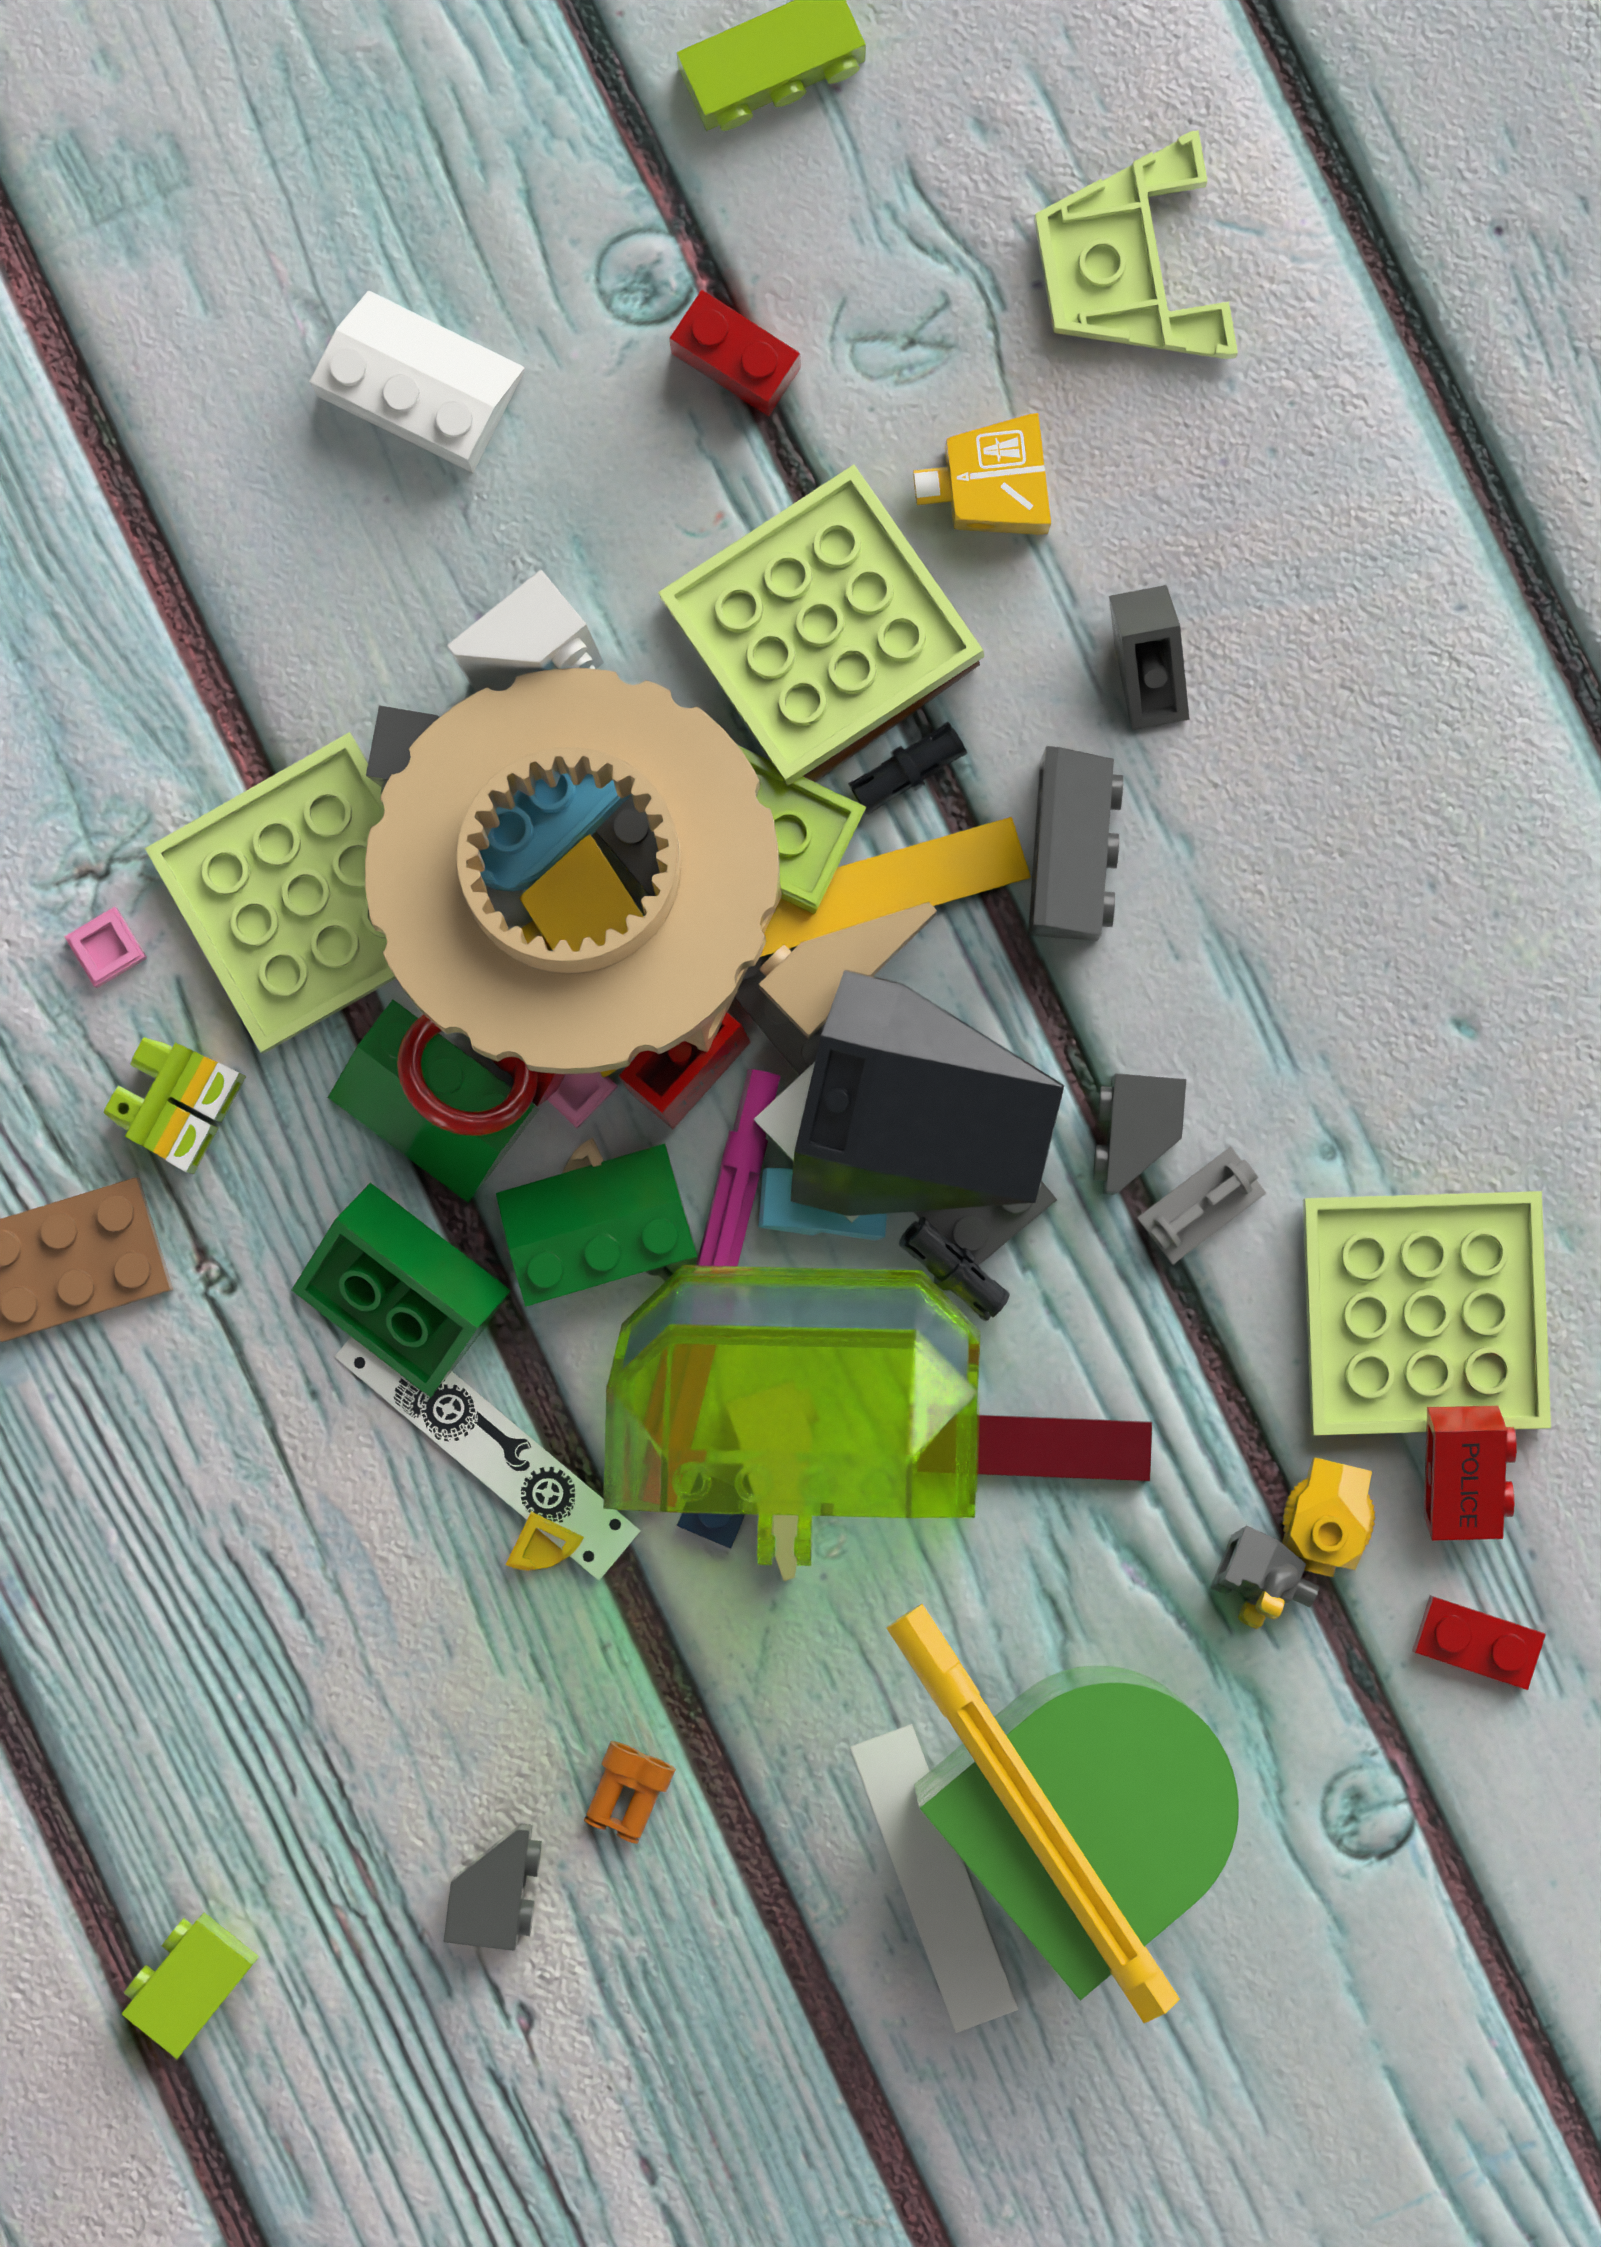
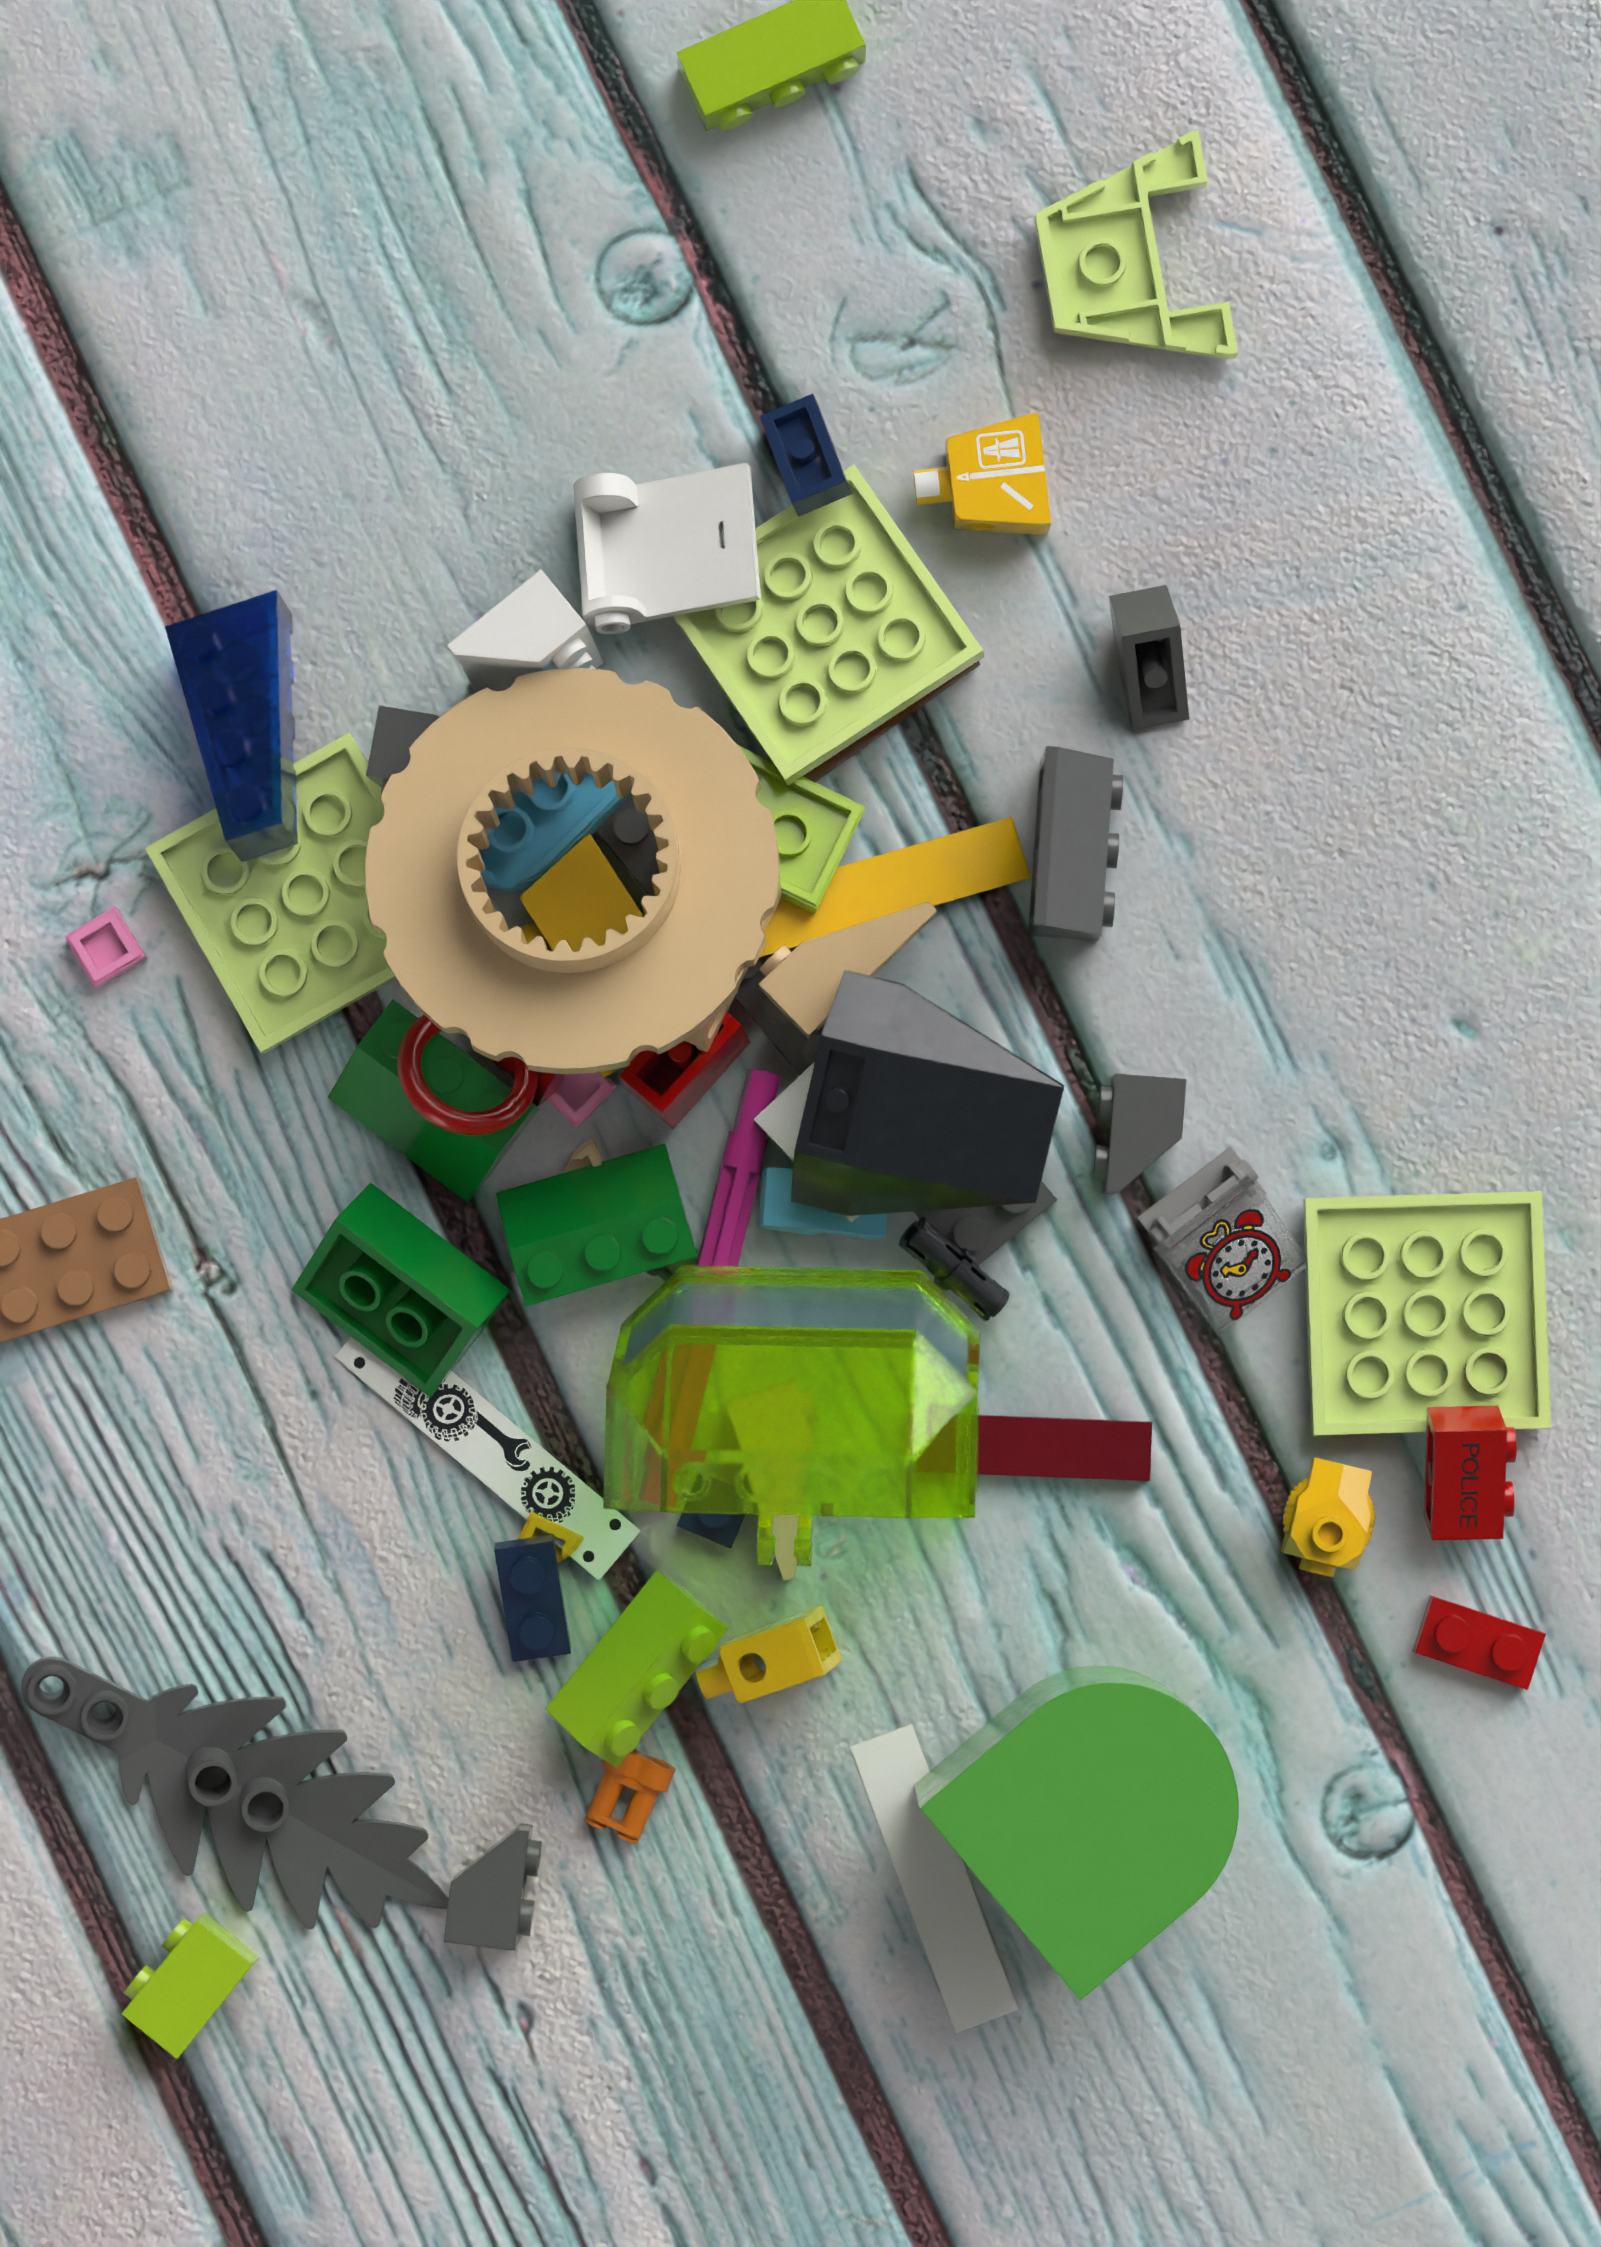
lime hips [103,1037,246,1174] -> none
white slope [309,291,525,473] -> none
red brick [669,289,801,417] -> none
black pin [848,721,967,815] -> none
yellow piece [886,1604,1180,2024] -> none
dark grey piece [1210,1525,1319,1629] -> none
none -> dark grey plant [21,1657,449,1929]
none -> clear blue wedge [165,590,298,862]
none -> dark blue plate [494,1534,571,1662]
none -> lime brick [545,1570,729,1768]
none -> white door [573,463,761,634]
none -> yellow torso [695,1605,842,1704]
none -> dark blue plate [759,394,853,517]
none -> clear tile [1154,1175,1306,1336]

